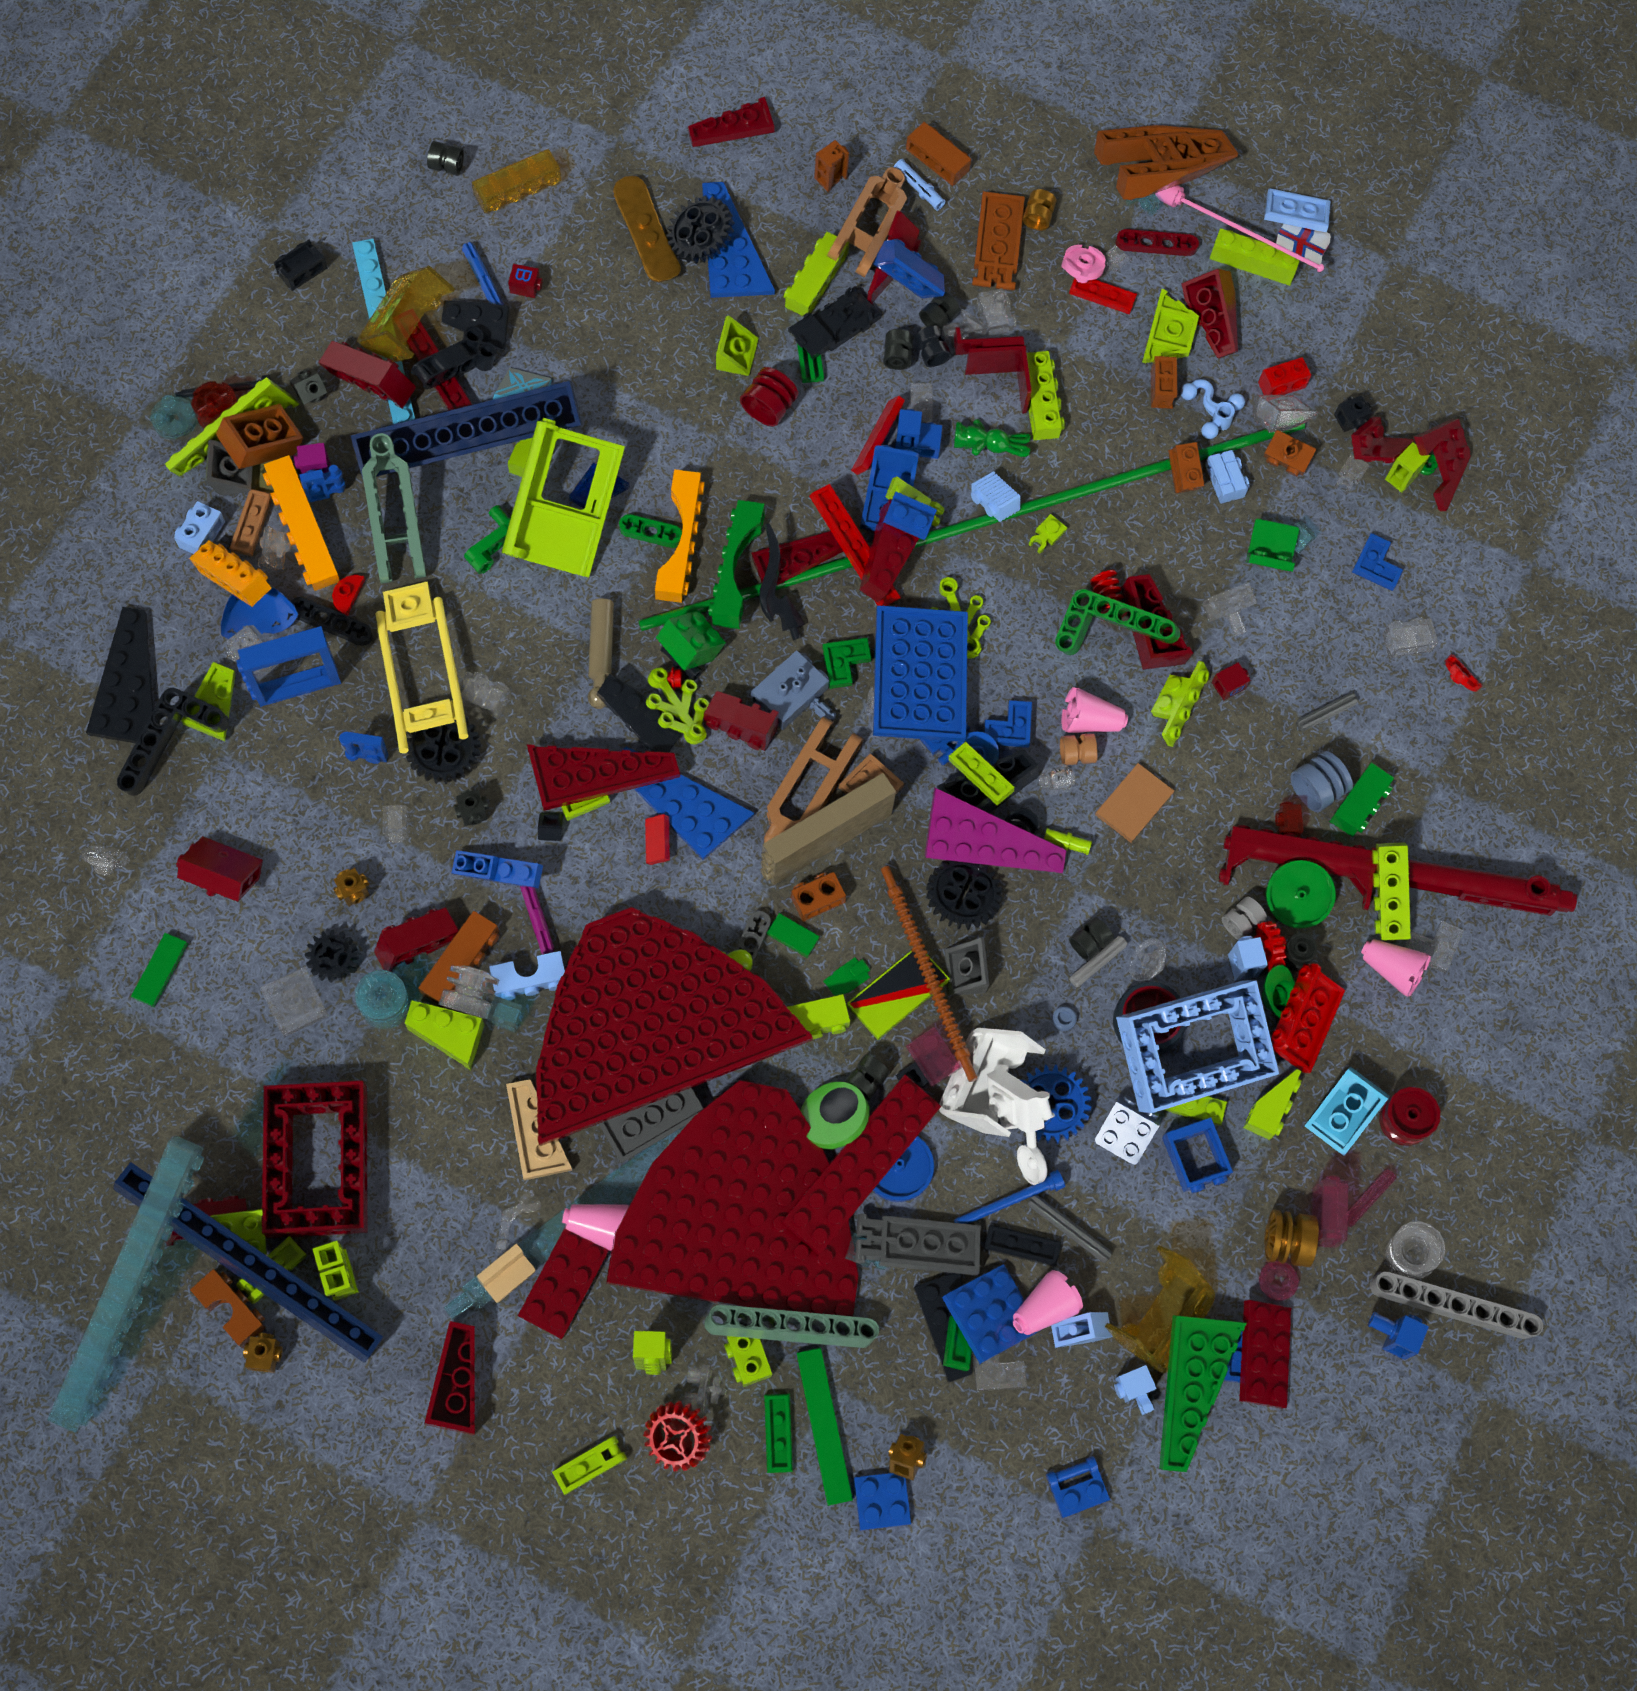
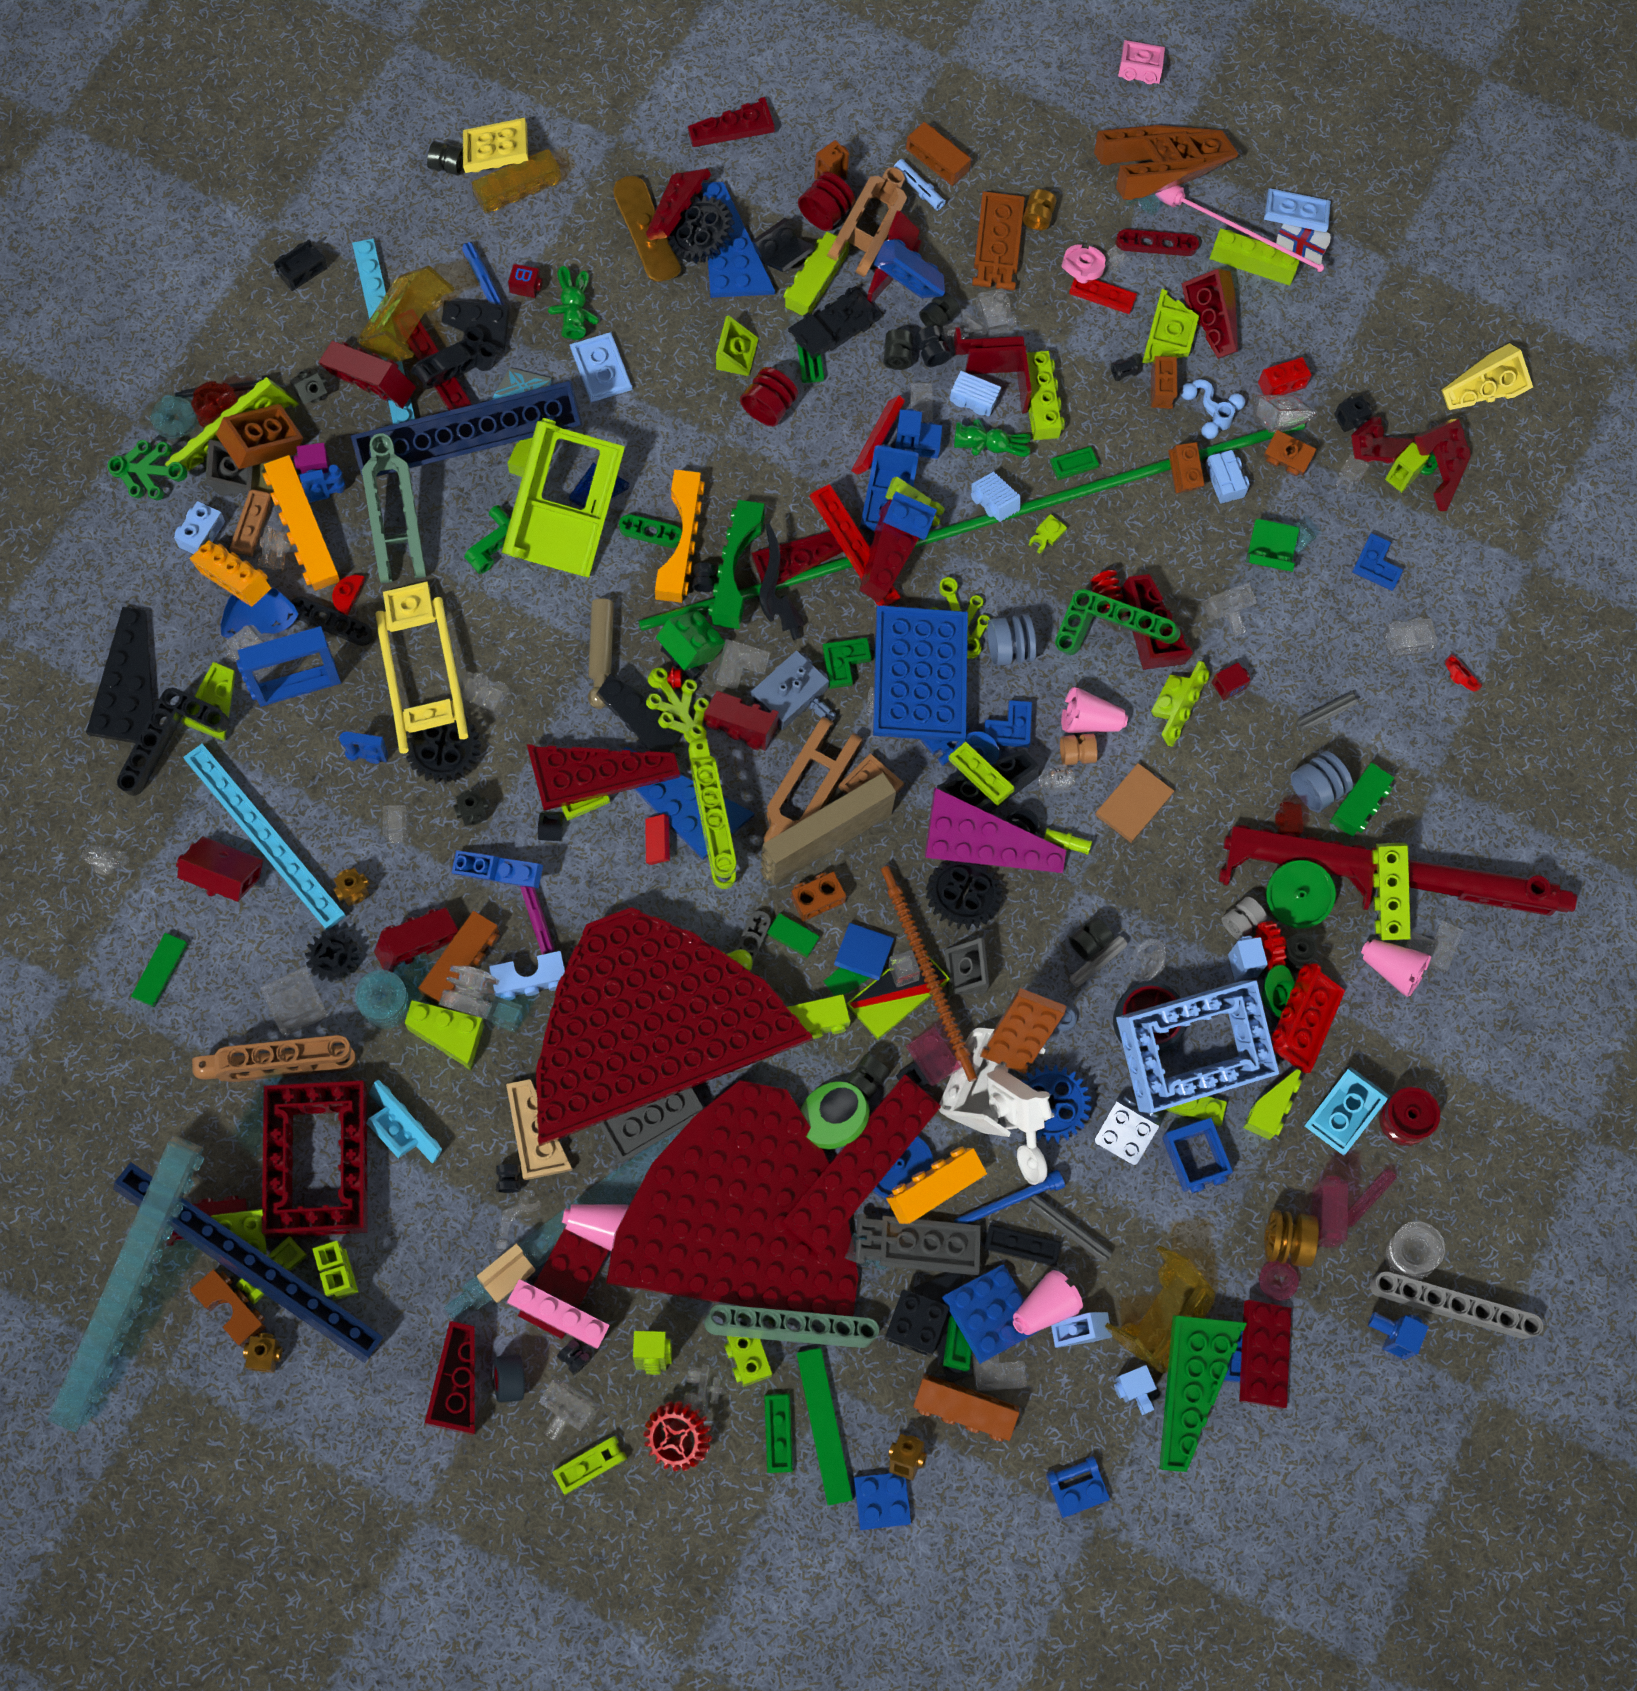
none -> green plant [107,440,188,501]
none -> medium azure plate [183,744,346,931]
none -> medium nougat piece [192,1035,357,1082]
none -> medium azure bracket [366,1080,442,1163]
none -> light yellow plate [463,118,528,173]
none -> black wheel [494,1354,525,1403]
none -> black wheel [496,1164,521,1193]
none -> bright pink brick [507,1279,610,1349]
none -> clear brick [538,1378,601,1441]
none -> green animal [548,266,599,340]
none -> black wheel [557,1339,592,1375]
none -> light blue tile [570,332,632,402]
none -> dark red wing [646,168,711,240]
none -> lime piece [688,738,736,889]
none -> black wheel [692,562,716,592]
none -> clear plate [714,639,771,690]
none -> black bracket [752,218,816,272]
none -> dark red wheel [798,172,855,231]
none -> blue tile [834,923,894,981]
none -> black bracket [884,1289,949,1357]
none -> light orange brick [886,1146,987,1224]
none -> clear brick [889,950,920,987]
none -> dark orange brick [913,1373,1020,1442]
none -> light blue brick [950,370,1001,416]
none -> dark orange hinge [980,988,1066,1074]
none -> sand blue wheel [987,614,1036,667]
none -> green tile [1050,446,1099,480]
none -> black bush [1110,356,1138,381]
none -> bright pink plate [1118,40,1165,84]
none -> light yellow wedge [1441,343,1533,410]

